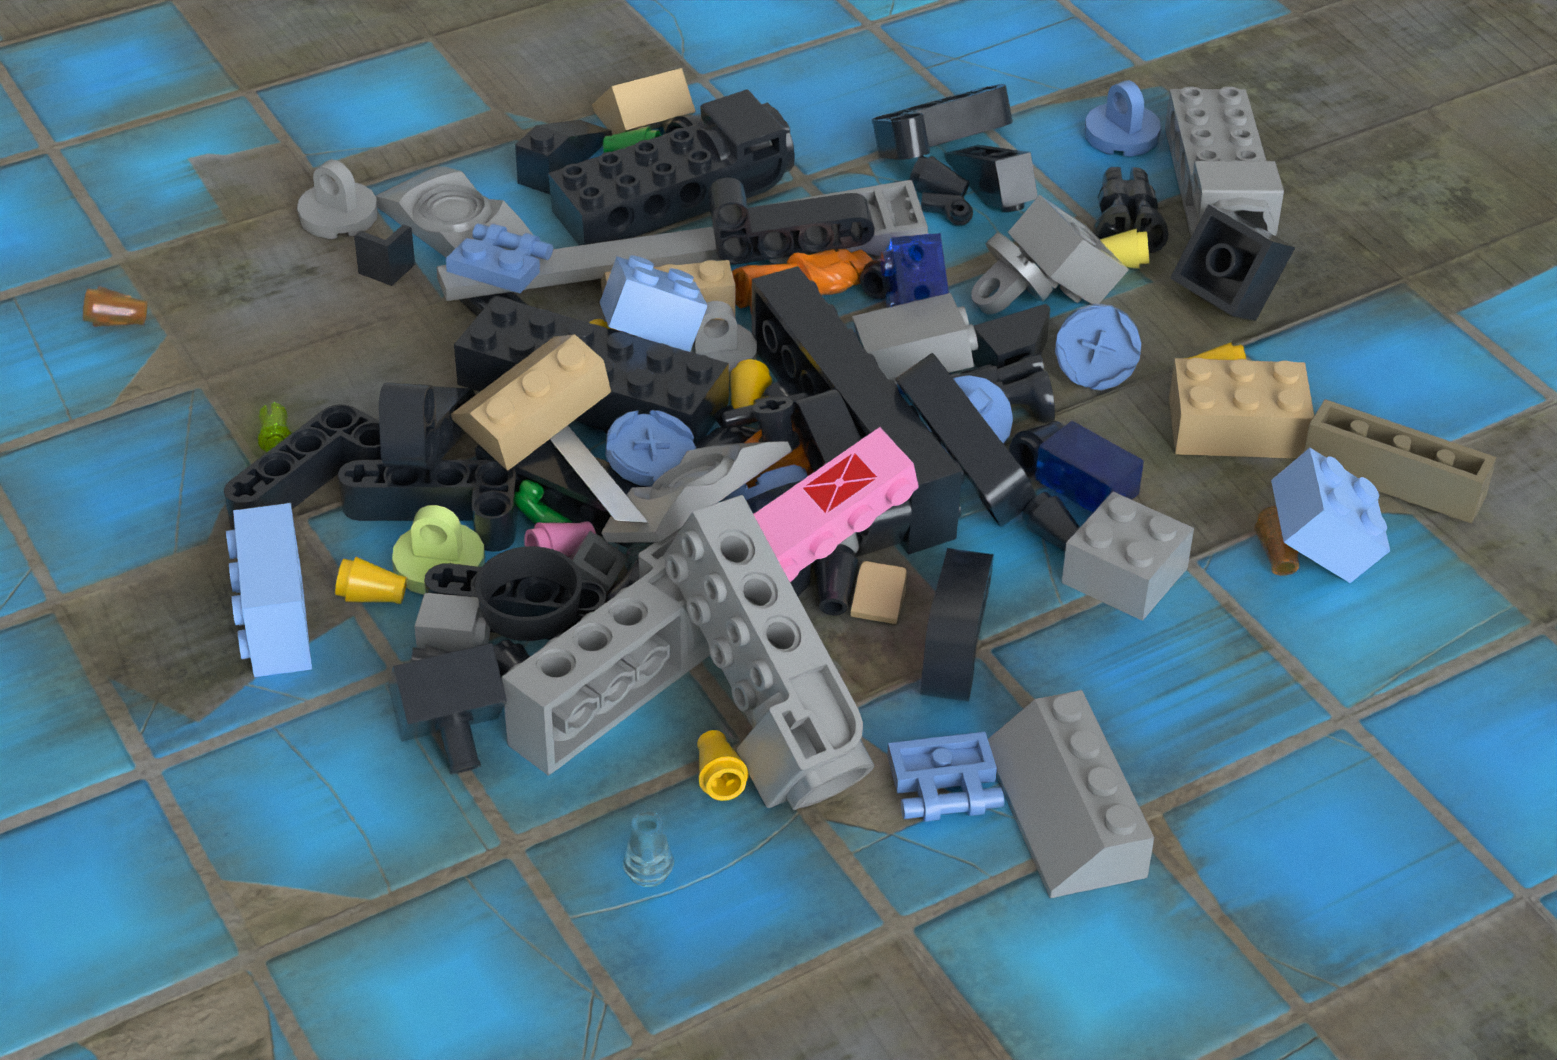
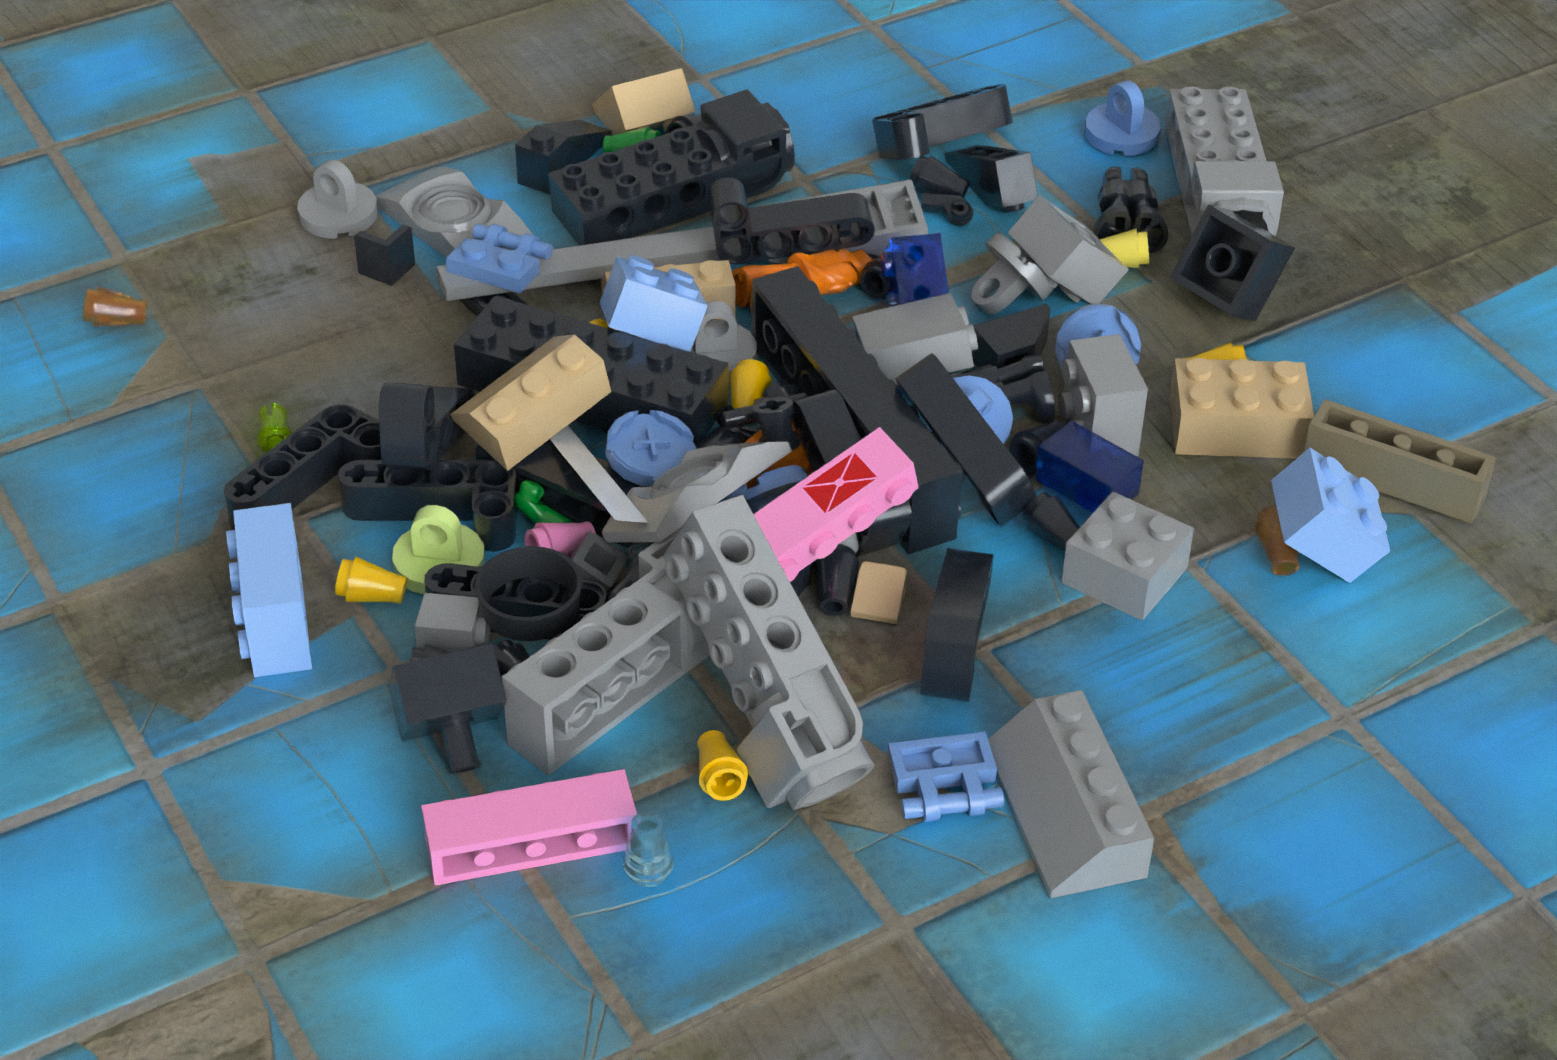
none -> bright pink brick [421,769,638,885]
none -> light grey brick [1058,334,1148,463]

